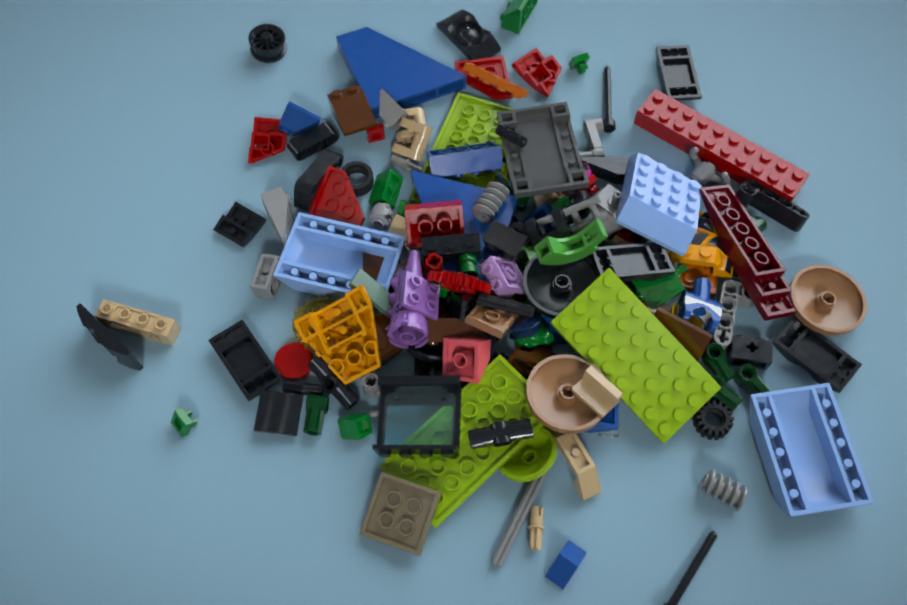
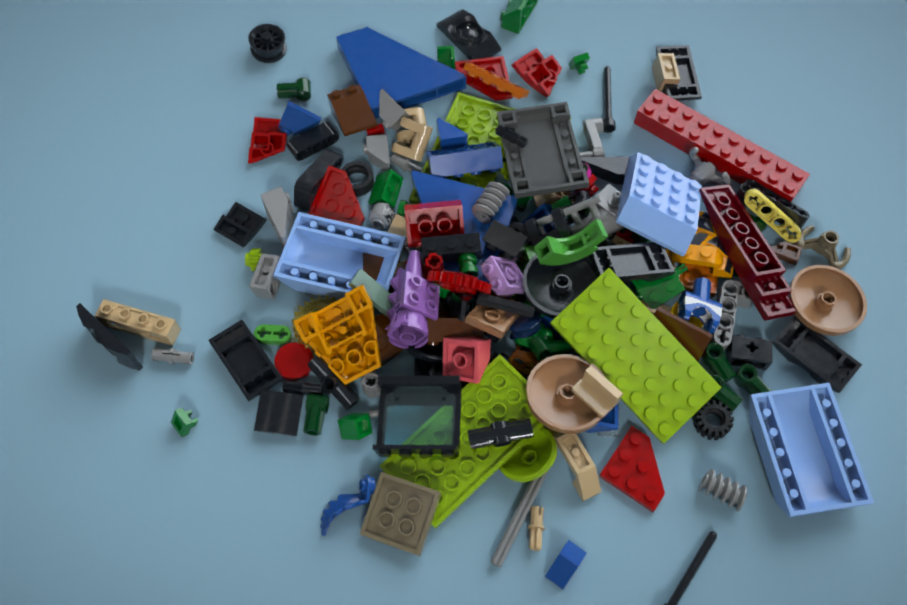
none -> light grey pin [151,348,194,365]
none -> lime gear [245,248,266,271]
none -> bright green beam [254,324,292,345]
none -> dark green piece [277,78,311,101]
none -> blue plant [320,475,376,536]
none -> light grey slope [363,134,390,171]
none -> green panel [437,46,455,70]
none -> blue slope [437,118,468,149]
none -> dark green piece [528,335,571,362]
none -> red plate [599,426,665,513]
none -> tan panel [652,53,681,91]
none -> light yellow beam [744,189,801,243]
none -> tile [771,241,803,265]
none -> dark tan piece [795,225,851,269]

